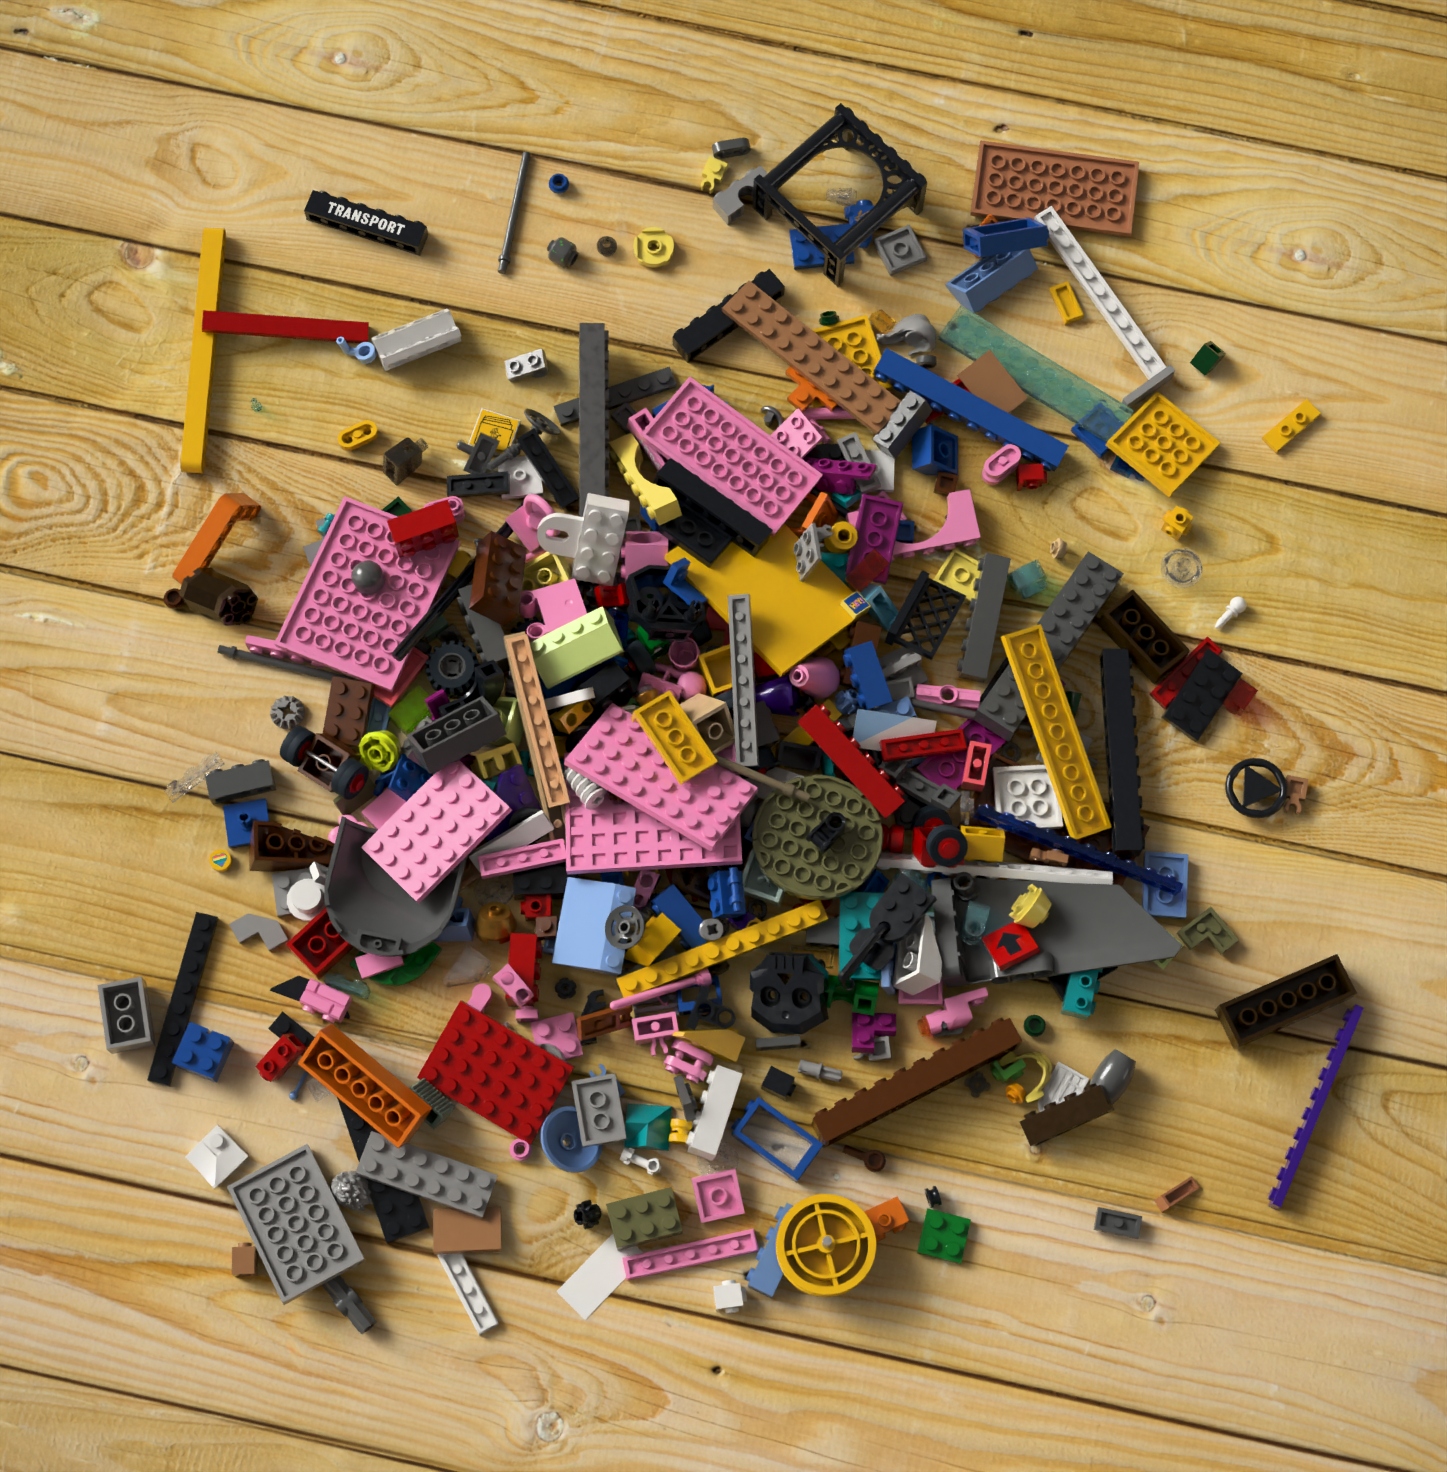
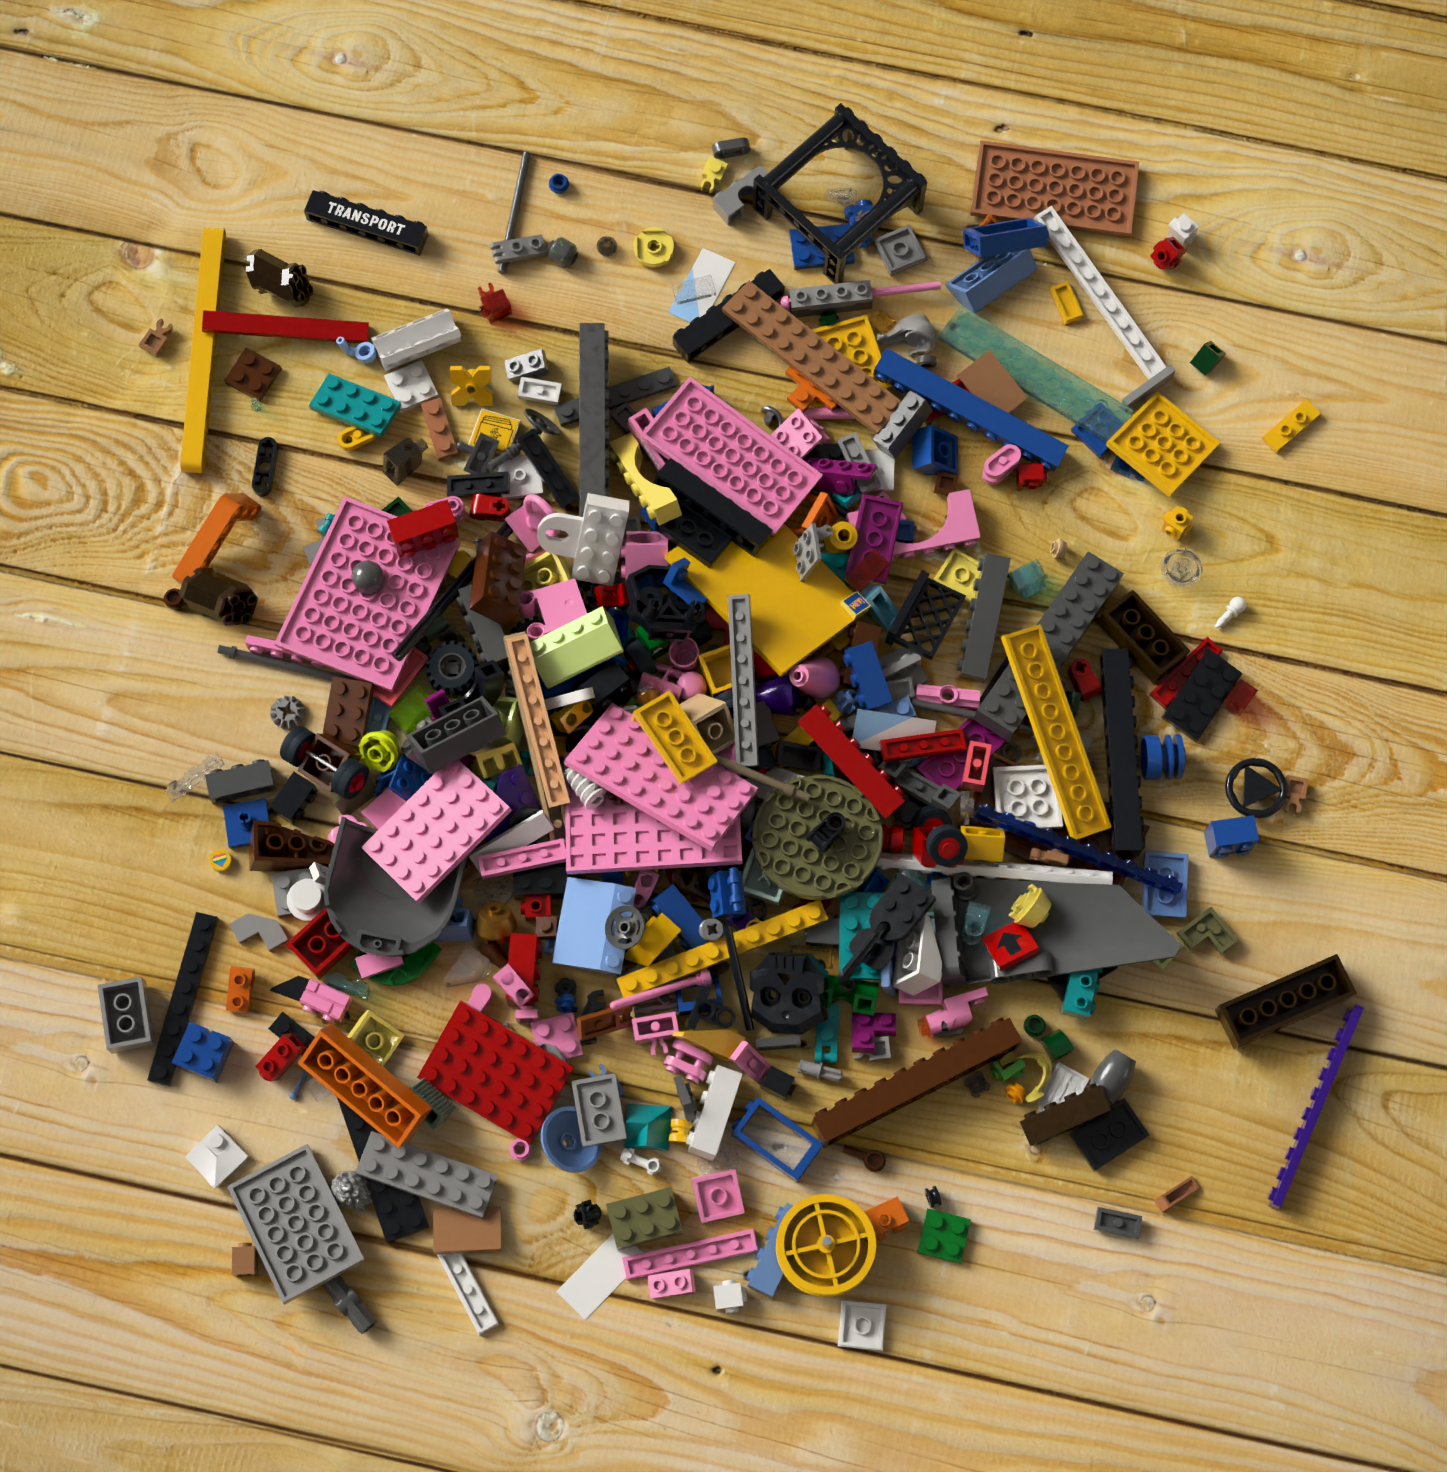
none -> medium nougat plate [139,319,173,357]
none -> reddish brown plate [224,348,282,402]
none -> orange plate [226,966,255,1013]
none -> dark brown brick [246,249,313,308]
none -> black beam [252,437,279,497]
none -> black brick [269,772,318,825]
none -> teal plate [309,373,402,438]
none -> light yellow slope [347,1010,404,1067]
none -> white plate [384,360,439,413]
none -> nougat plate [420,398,458,461]
none -> yellow plant [450,366,493,406]
none -> red piece [469,494,511,522]
none -> reddish brown cone [477,940,508,969]
none -> clear red brick [478,283,512,323]
none -> light grey hinge [489,234,548,264]
none -> white plate [517,377,562,405]
none -> blue plate [554,994,578,1013]
none -> bright pink plate [648,1269,696,1299]
none -> sticker [668,248,736,322]
none -> clear tile [672,274,716,305]
none -> black piece [723,924,754,1031]
none -> bright pink plate [730,1041,771,1084]
none -> light grey piece [780,280,941,318]
none -> teal plate [814,1003,840,1064]
none -> white tile [837,1300,887,1351]
none -> dark green brick [1039,1029,1074,1063]
none -> red piece [1068,658,1102,701]
none -> black plate [1069,1098,1149,1172]
none -> blue wheel [1140,734,1186,780]
none -> red brick [1150,237,1187,270]
none -> white brick [1166,214,1199,247]
none -> blue brick [1204,815,1259,859]

